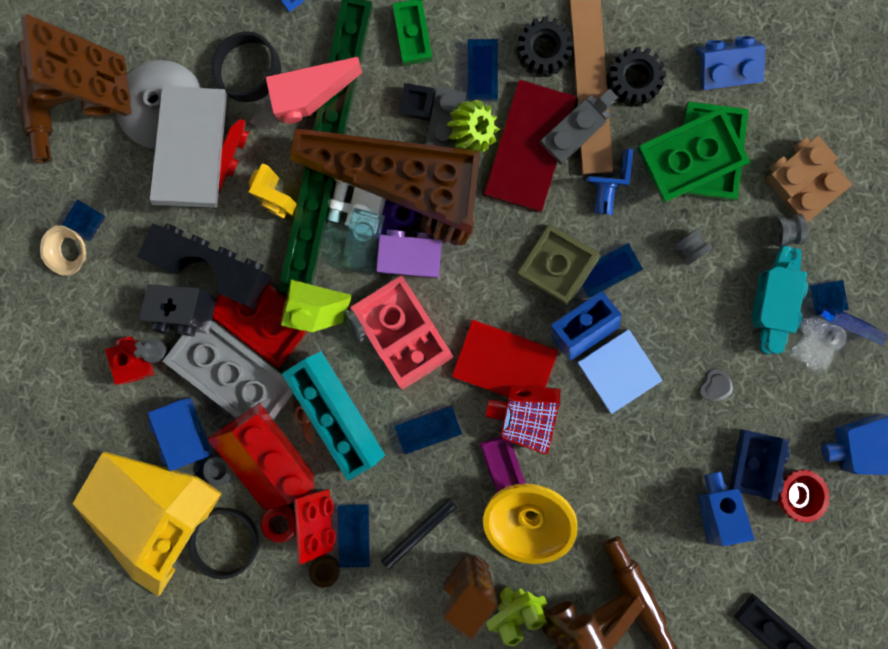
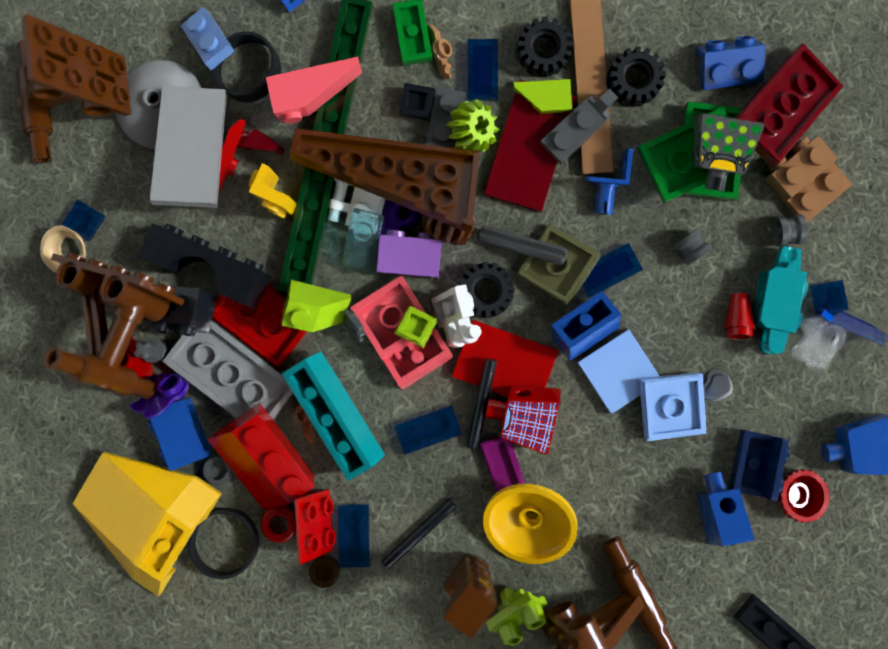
none -> reddish brown plate [43,252,185,399]
none -> dark purple plate [129,373,189,419]
none -> medium blue plate [180,6,235,70]
none -> dark red slope [242,128,285,155]
none -> lime tile [395,305,438,348]
none -> medium nougat piece [427,25,452,79]
none -> white plate [431,284,481,348]
none -> black tyre [459,262,515,318]
none -> black bar [467,358,497,449]
none -> dark grey axle [479,226,568,265]
none -> lime tile [513,79,572,114]
none -> light blue tile [639,372,707,441]
none -> dark grey torso [693,114,765,191]
none -> red cone [724,293,756,339]
none -> dark red tile [734,43,844,168]

